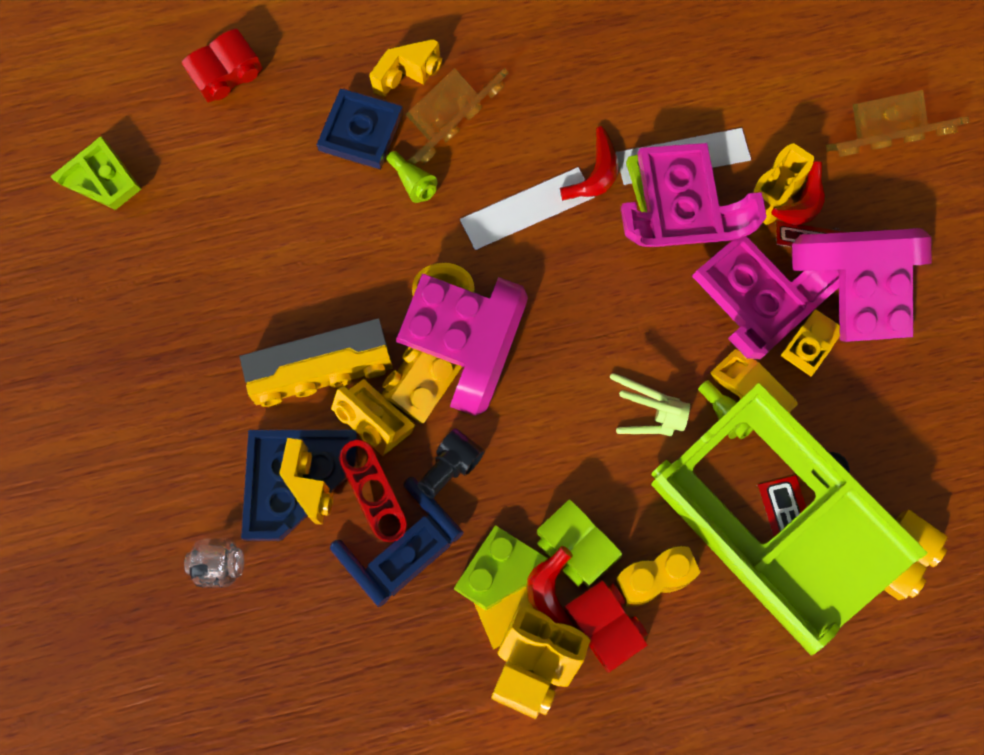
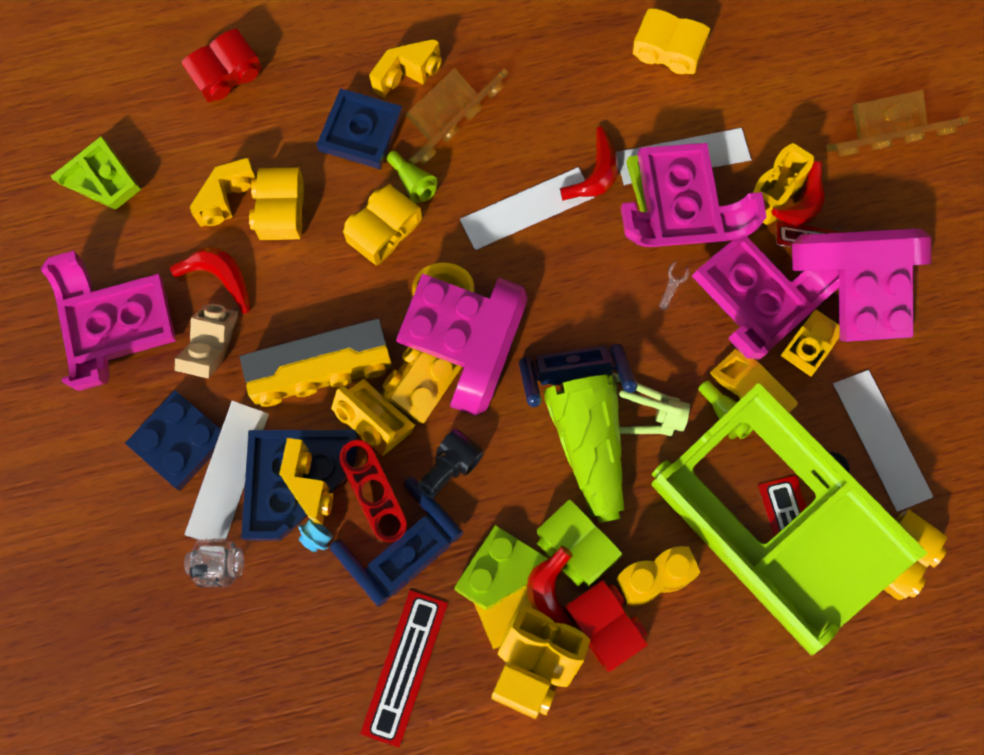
none -> dark pink piece [41,251,176,391]
none -> dark blue plate [125,390,221,491]
none -> red piece [169,246,250,314]
none -> tan slope [175,304,238,379]
none -> white sticker [184,401,269,547]
none -> yellow slope [190,158,257,227]
none -> yellow brick [249,167,304,240]
none -> medium azure plate [298,519,333,552]
none -> yellow brick [343,184,422,266]
none -> sticker [360,590,448,748]
none -> dark blue plate [519,344,638,407]
none -> lime cone [543,375,624,523]
none -> yellow brick [633,9,710,74]
none -> clear hand [659,261,689,310]
none -> white sticker [833,370,933,512]

